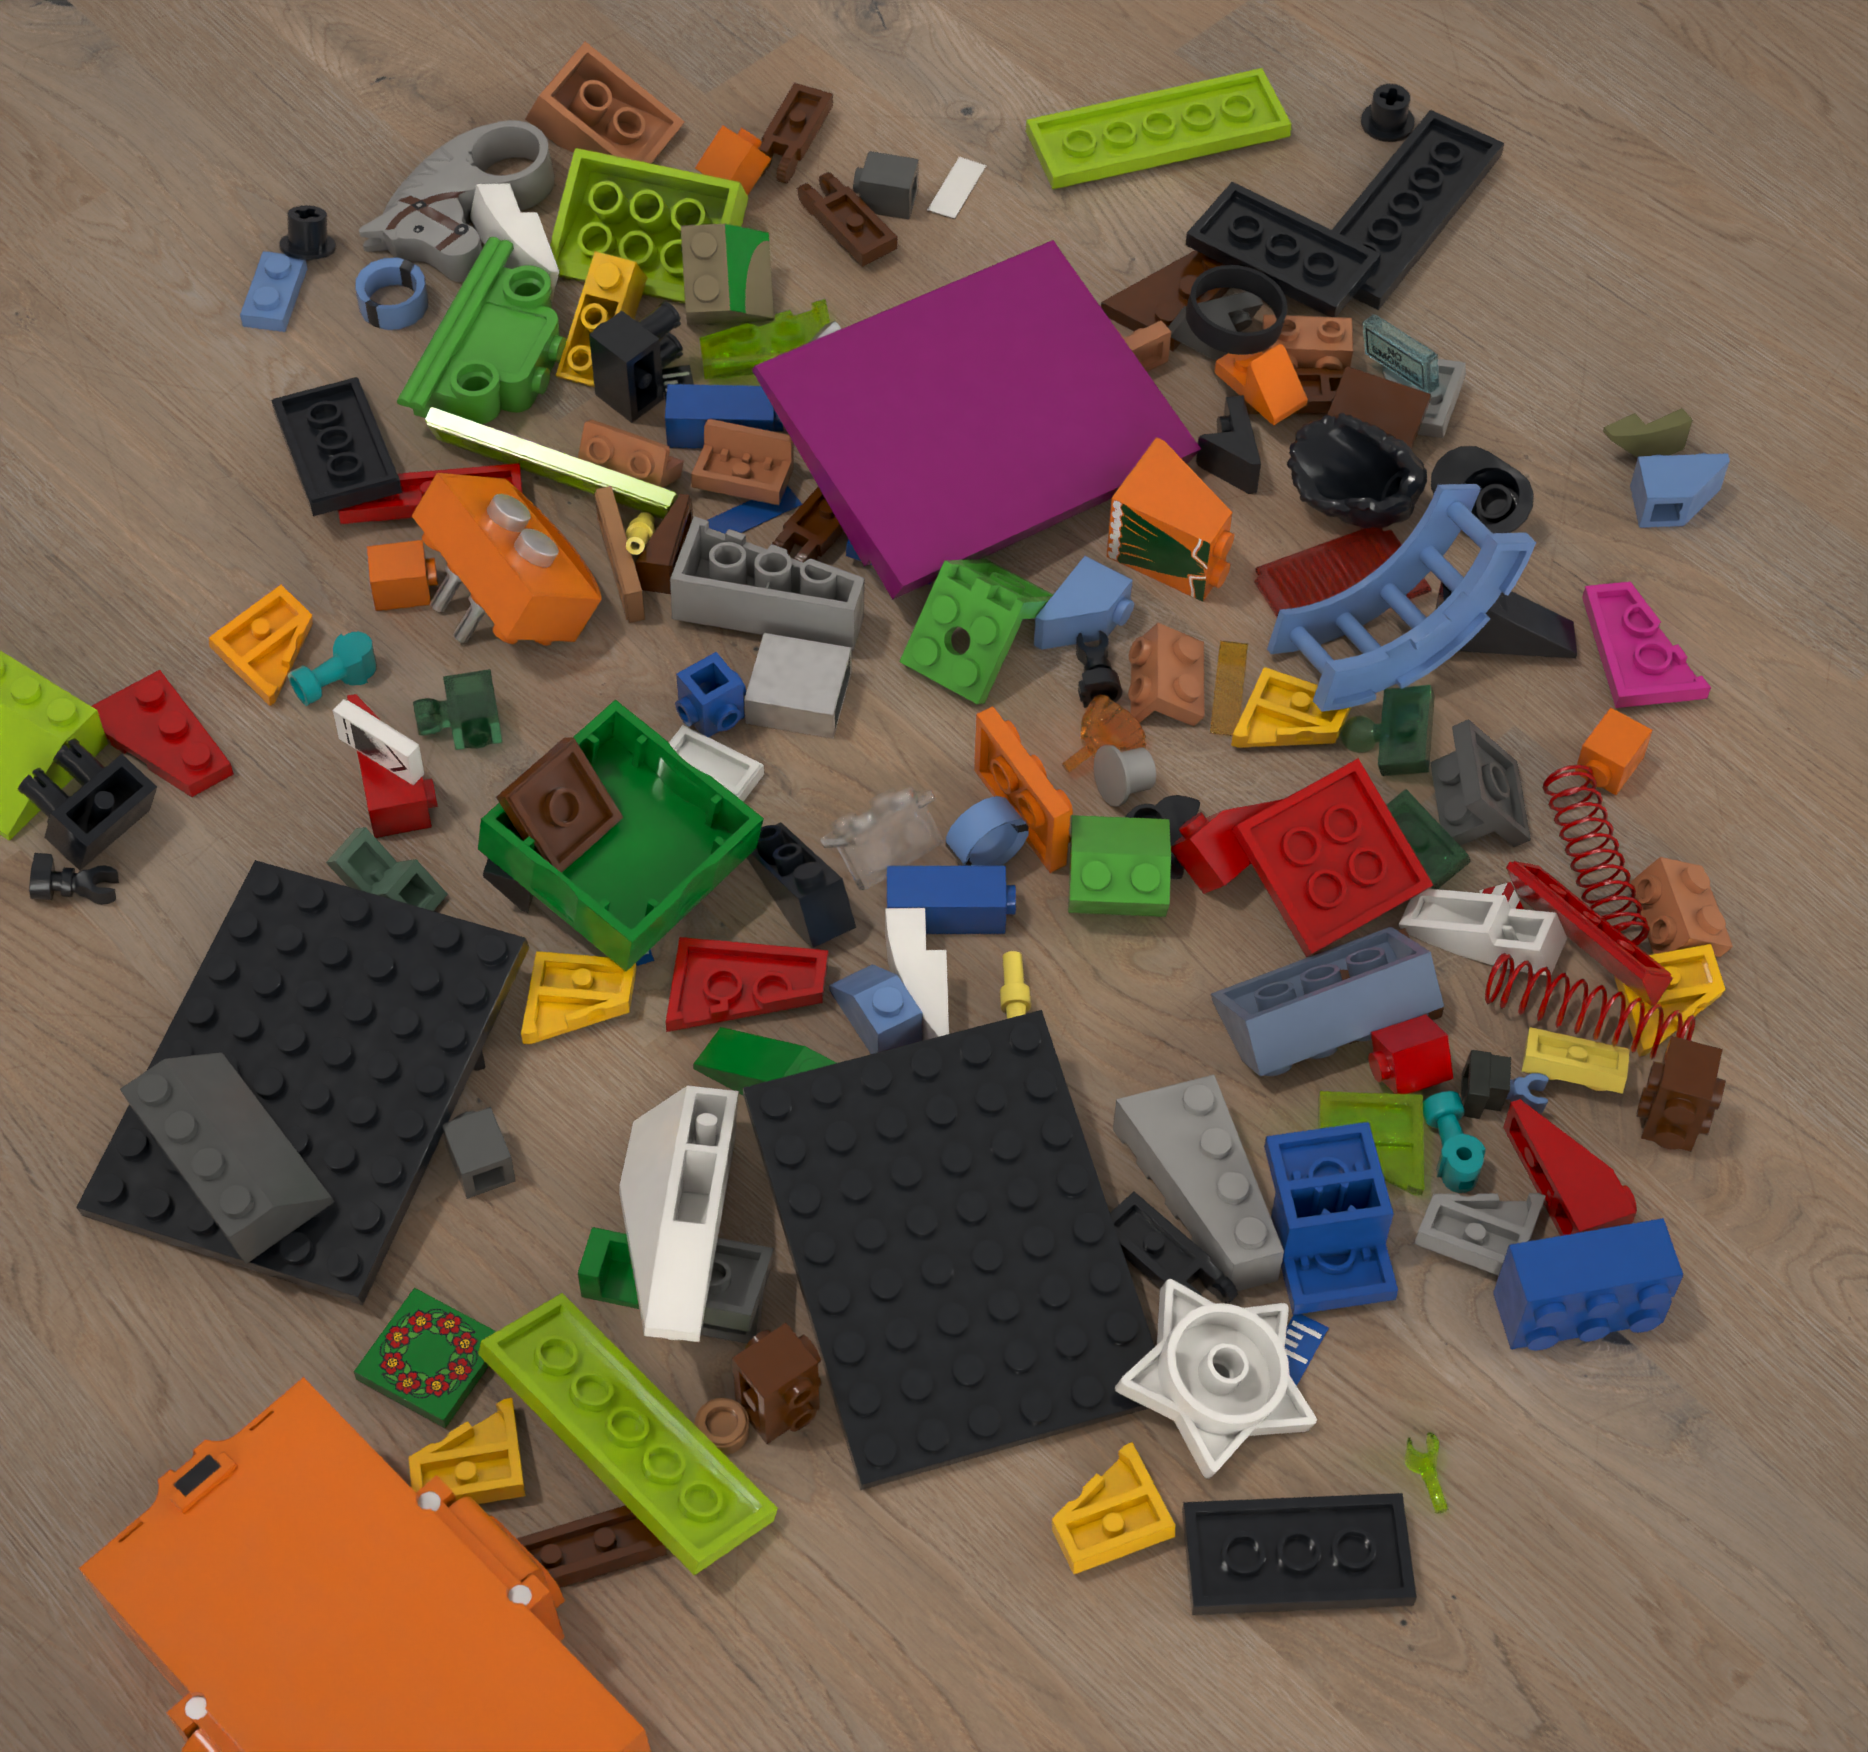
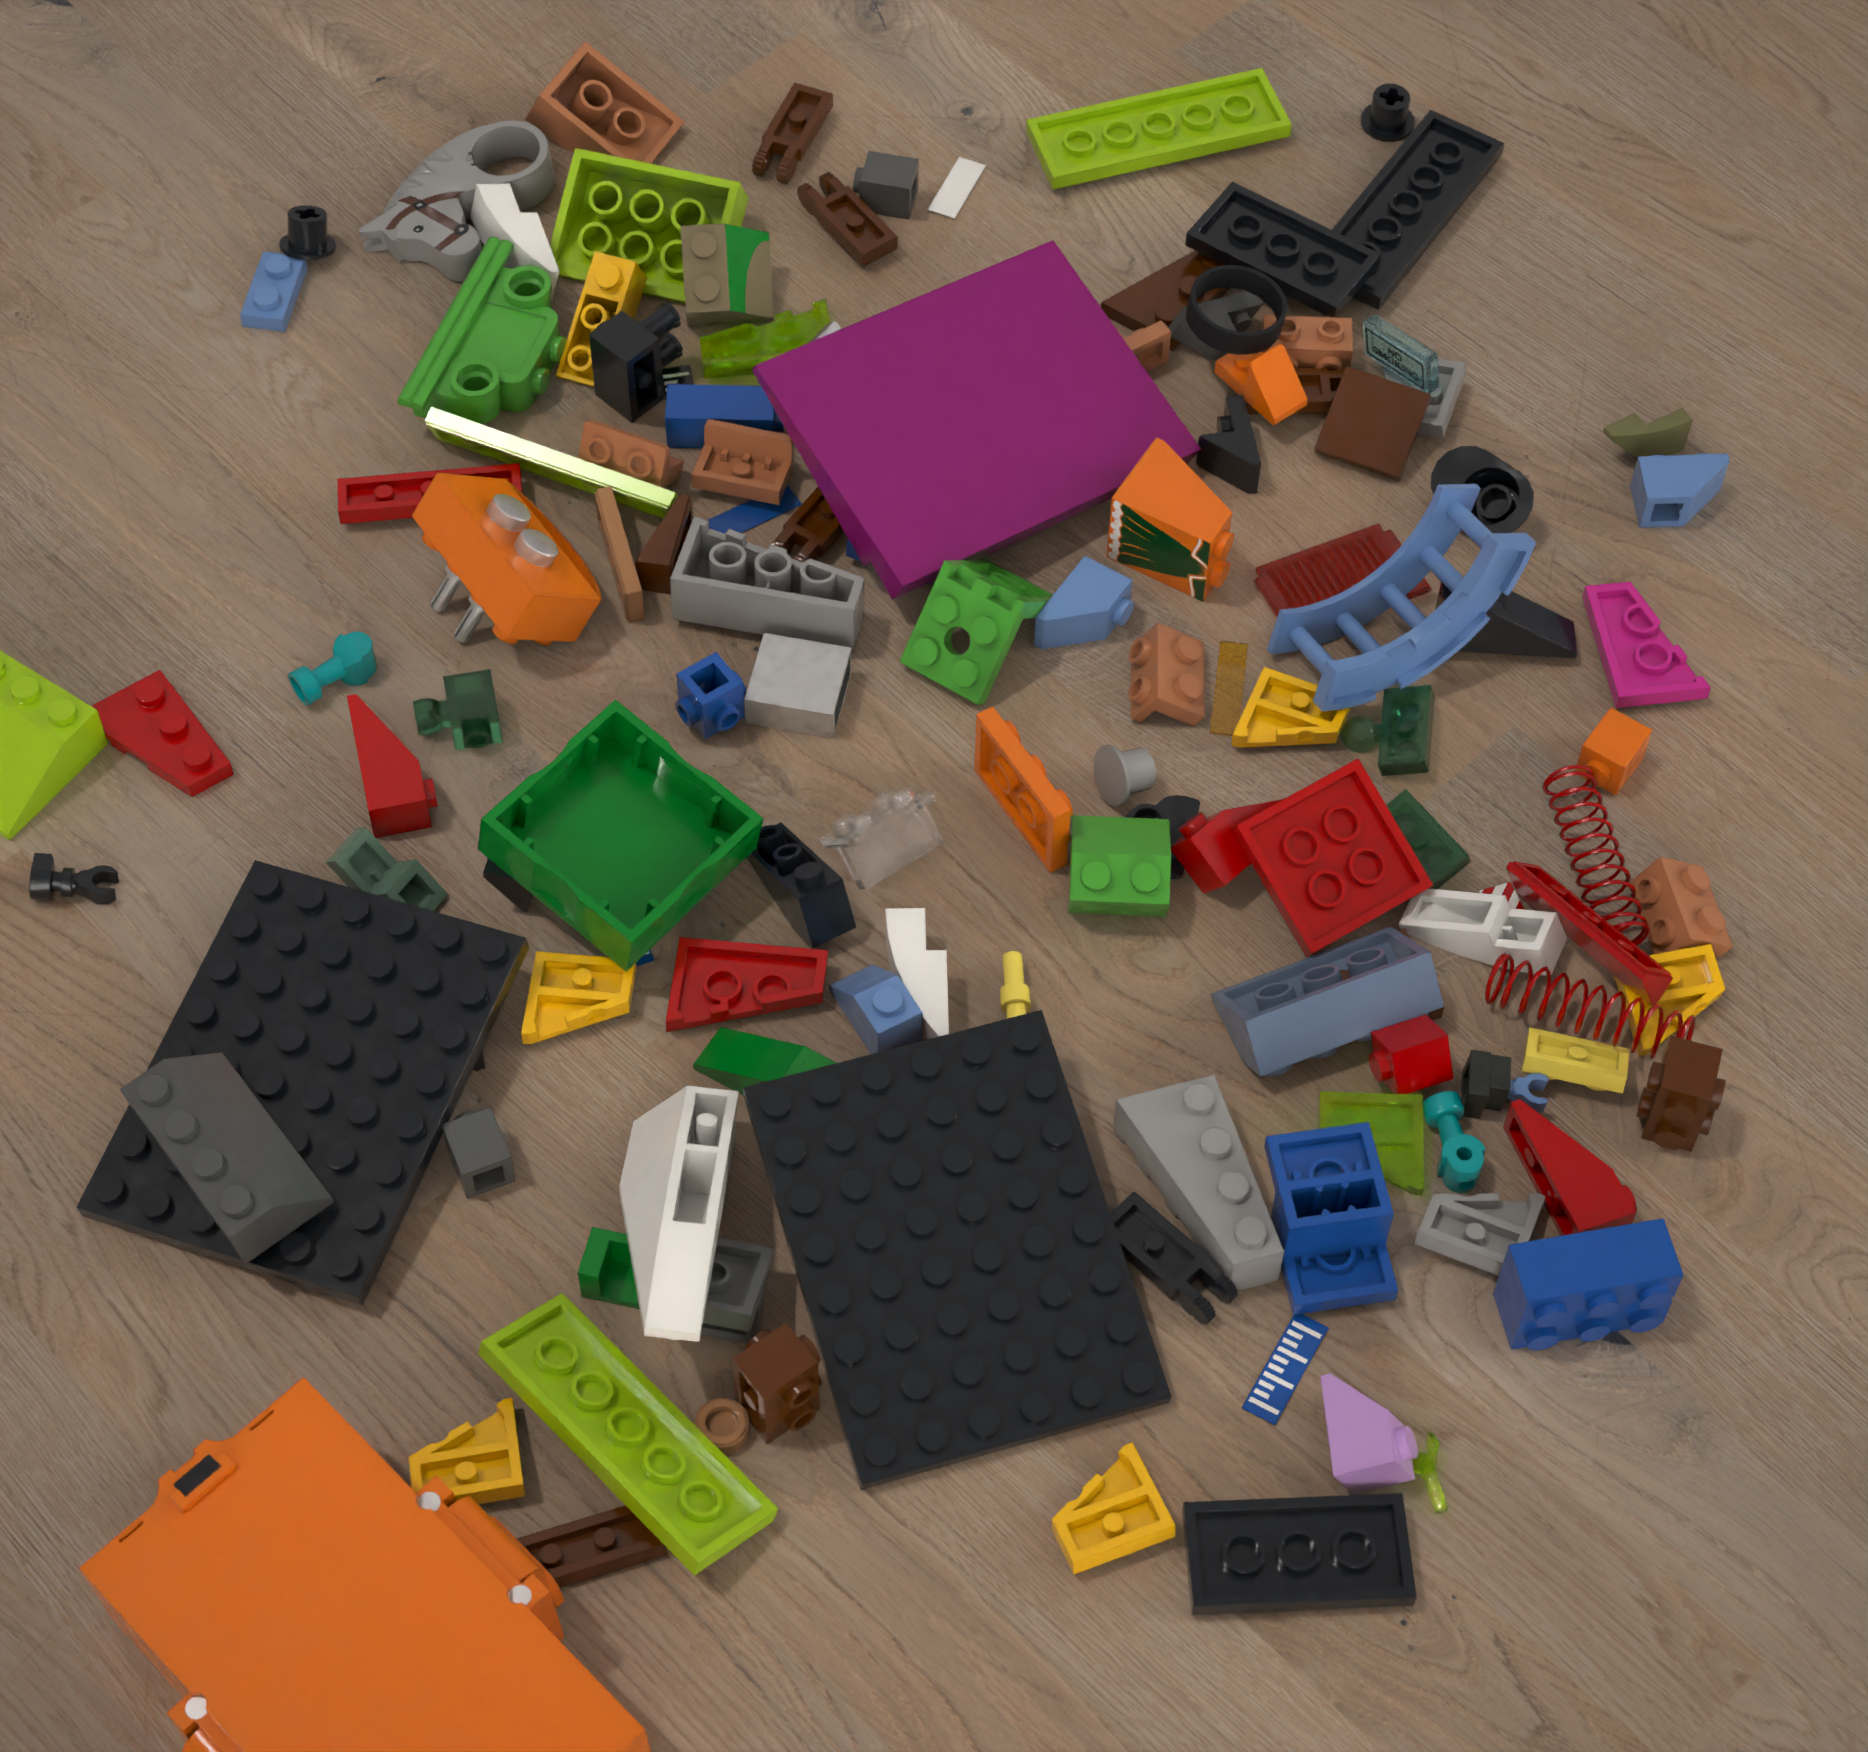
black brick [18,738,157,870] -> none
light orange wing [209,585,313,706] -> none
black tile [271,377,403,517] -> none
white tile [333,699,424,785] -> none
tile [354,1287,497,1429] -> none
medium blue piece [355,257,428,330] -> none
orange brick [367,540,438,611] -> none
reddish brown tile [496,737,623,873] -> none
light yellow bar [626,512,655,555] -> none
white tile [669,725,764,802] -> none
orange brick [695,125,771,195] -> none
blue brick [887,866,1016,934] -> none
medium blue piece [946,796,1029,866] -> none
clear orange piece [1062,695,1146,773] -> none
black piece [1076,630,1123,708] -> none
white plate [1115,1279,1317,1479] -> none
black hair [1287,413,1427,529] -> none
dark grey bracket [1430,719,1531,849] -> none
none -> lavender slope [1320,1373,1418,1495]

